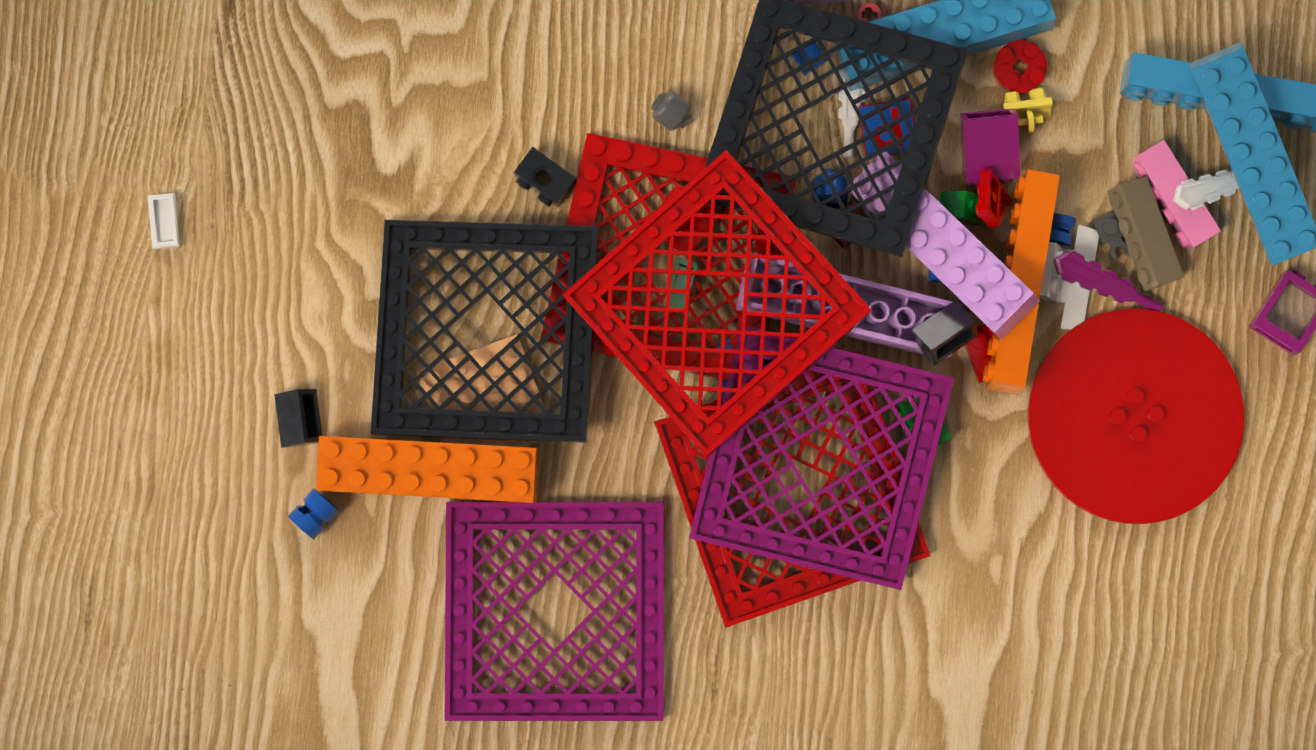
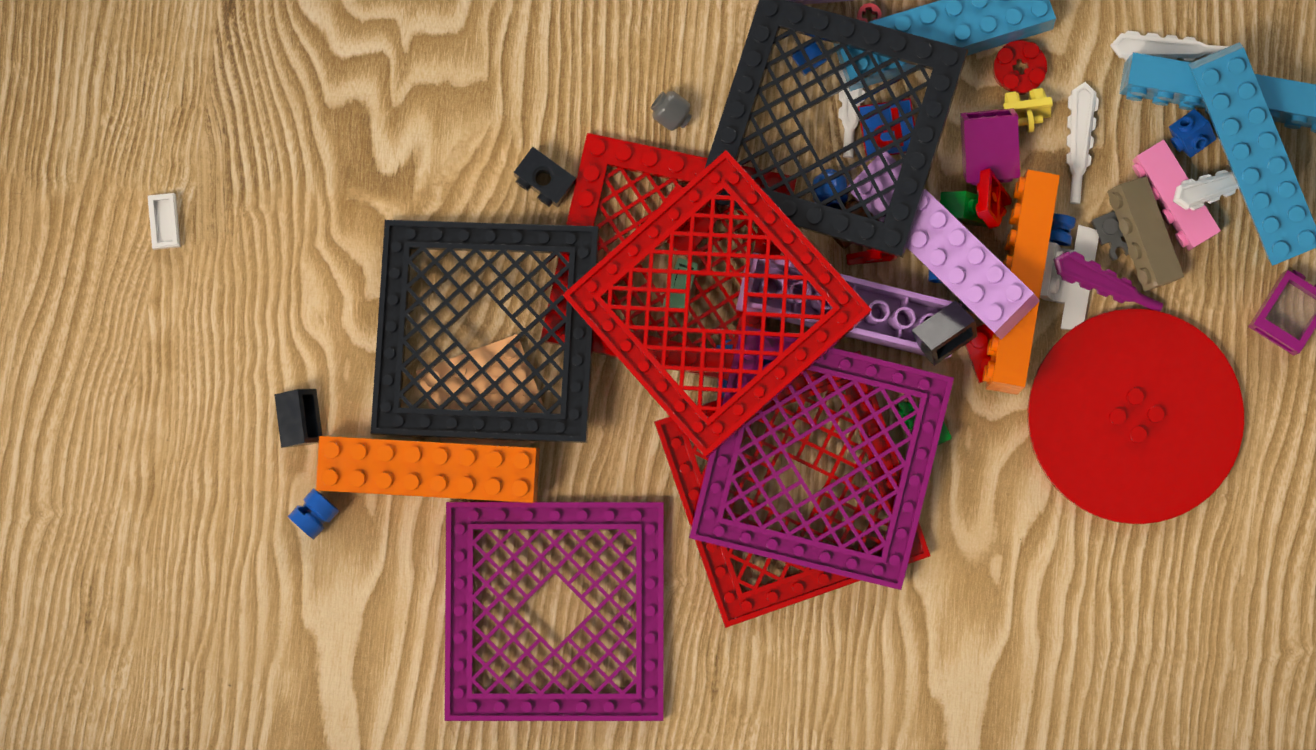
none -> red tile [846,249,898,265]
none -> white sword [1066,82,1099,204]
none -> white sword [1110,31,1229,62]
none -> blue brick [1169,108,1216,158]

